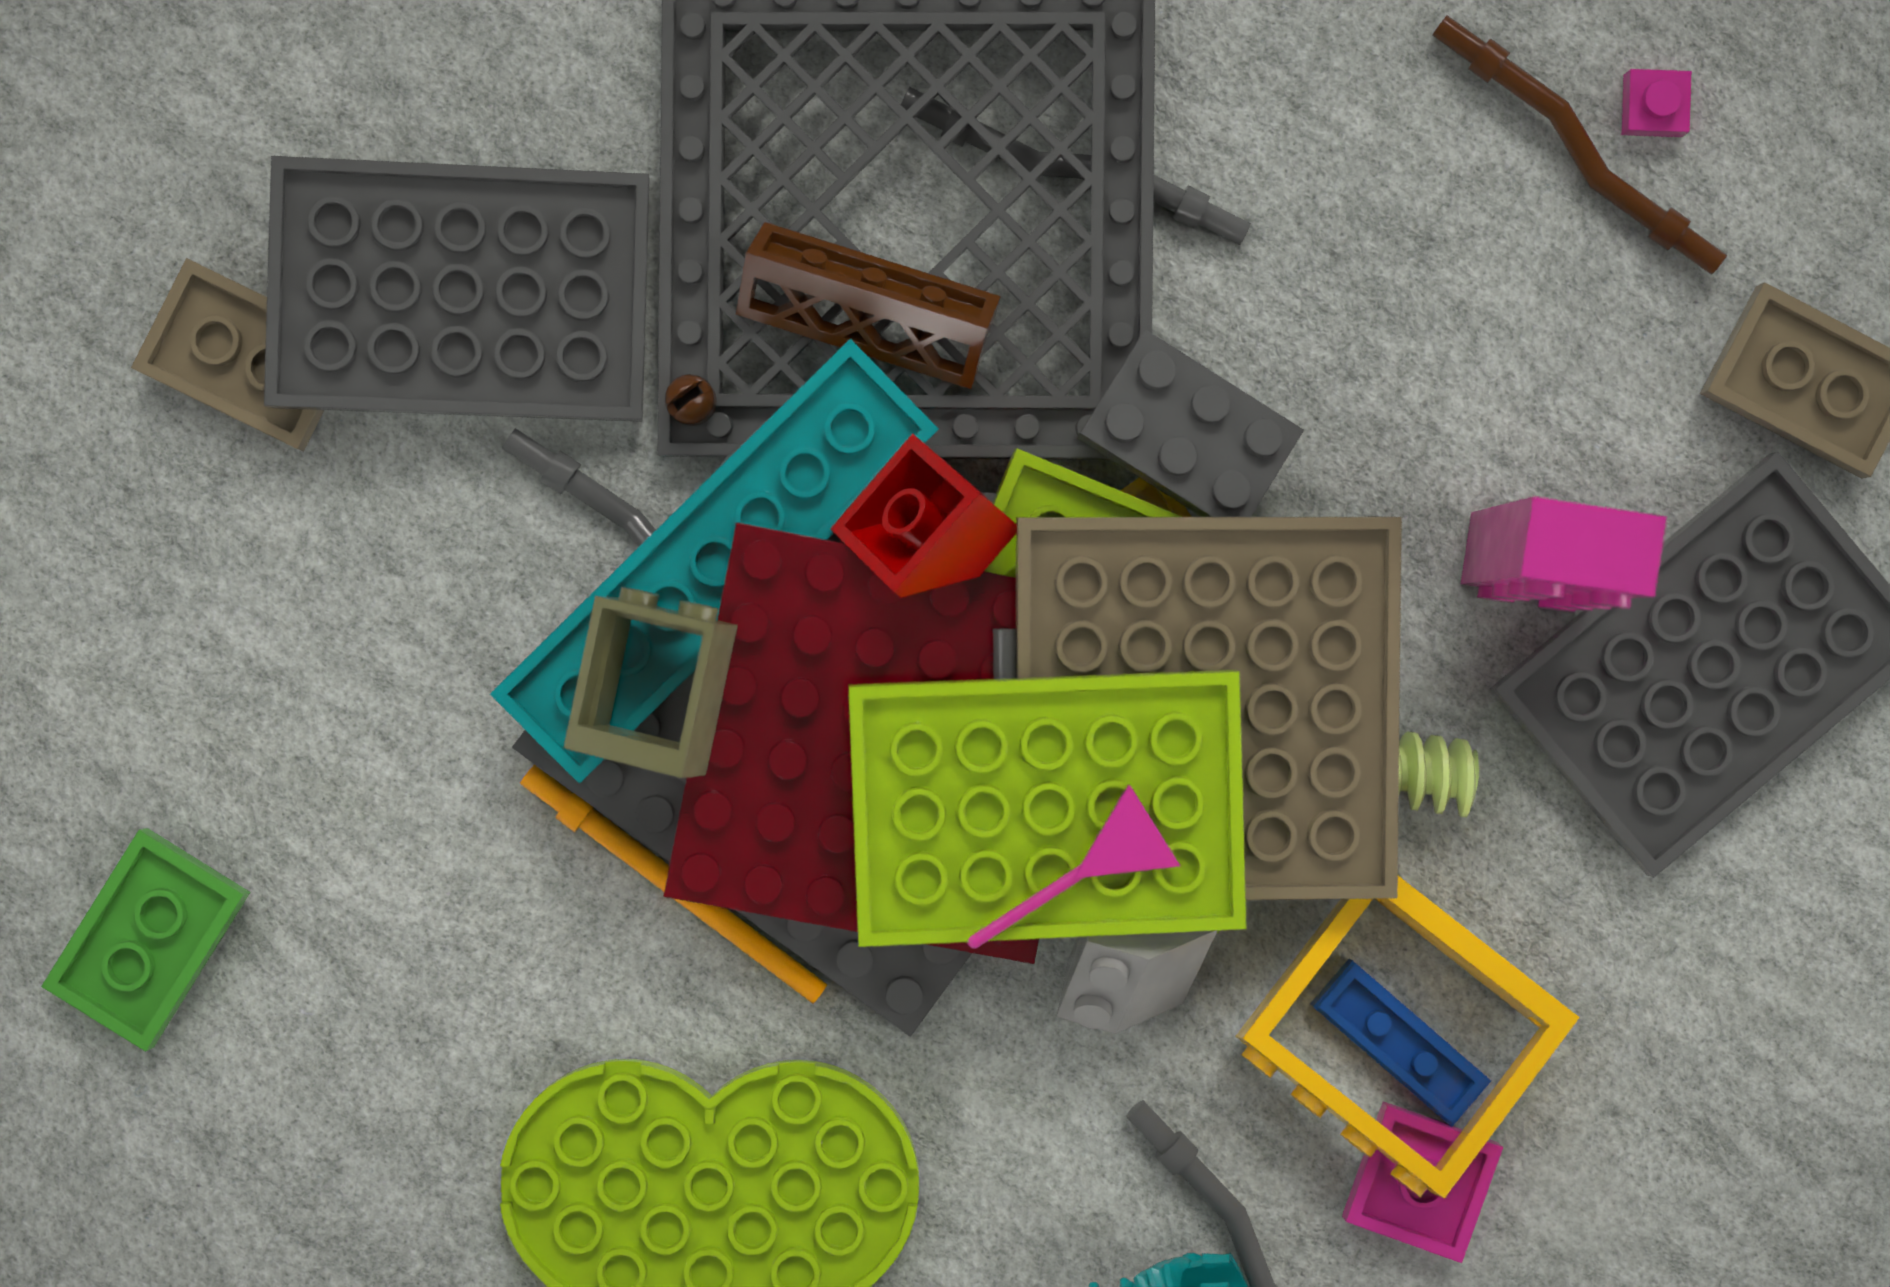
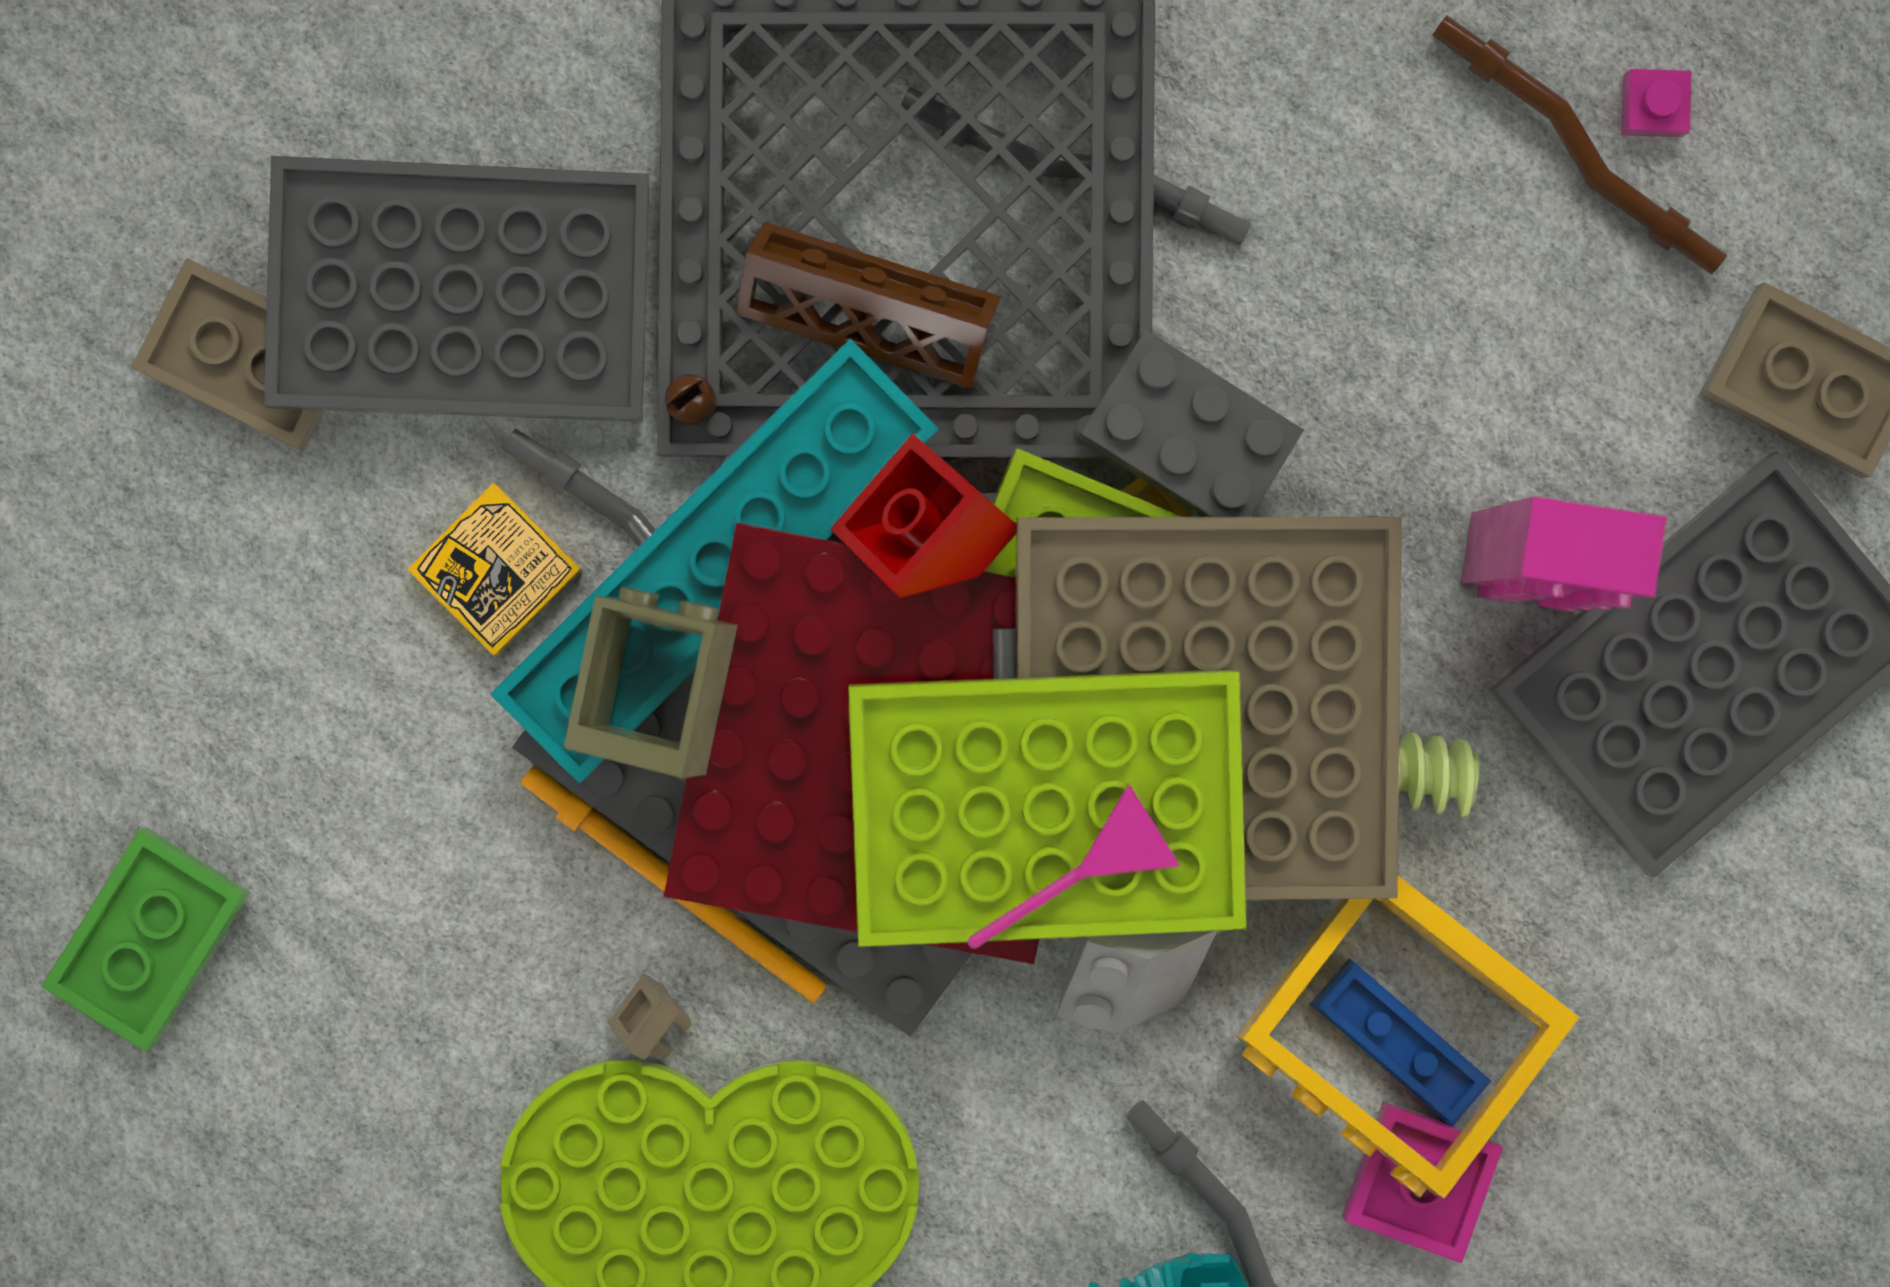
none -> tile [407,483,584,656]
none -> dark tan tile [607,974,692,1061]

